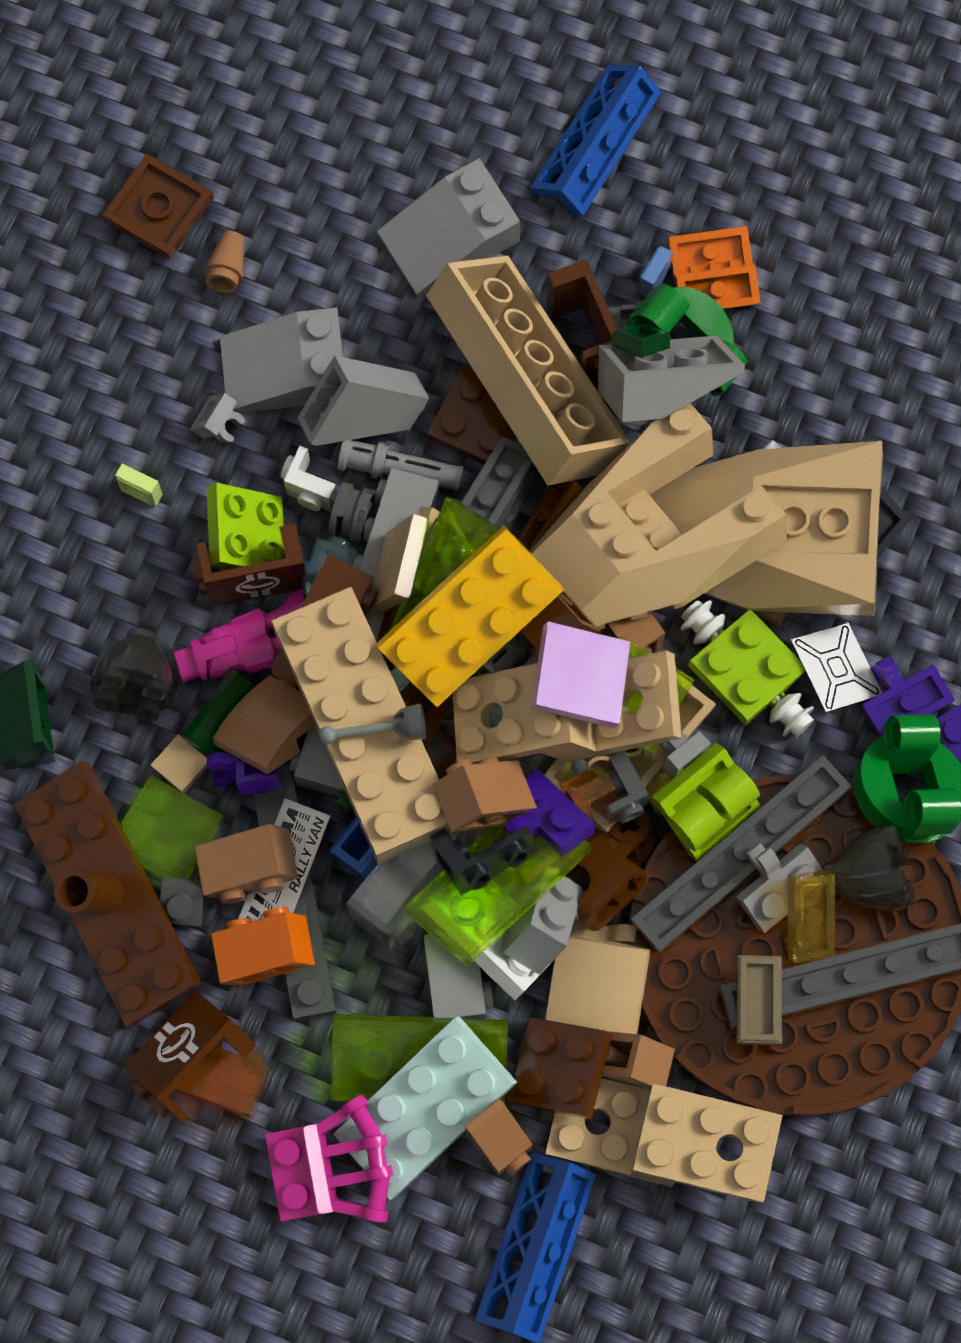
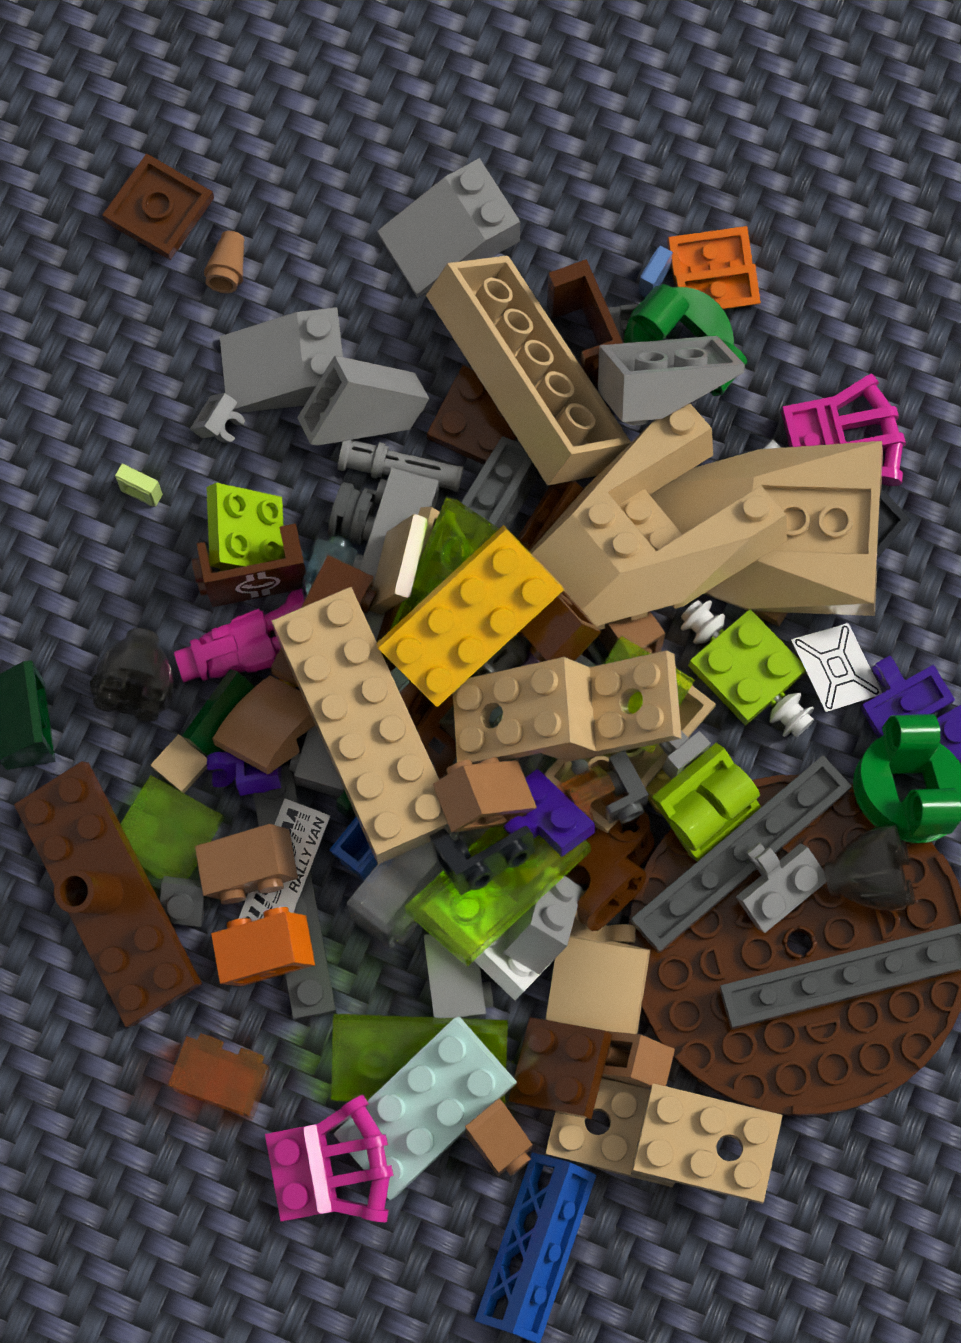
reddish brown panel [123,990,256,1124] -> none
white bracket [281,446,337,512] -> none
hinge [319,704,426,744] -> none
blue fence [530,64,661,216] -> none
lavender tile [531,621,630,728] -> none
dark green tile [611,322,671,358] -> none
dark tan tile [736,955,782,1046] -> none
clear yellow plate [788,870,835,963] -> none
none -> dark pink plate [781,374,906,486]

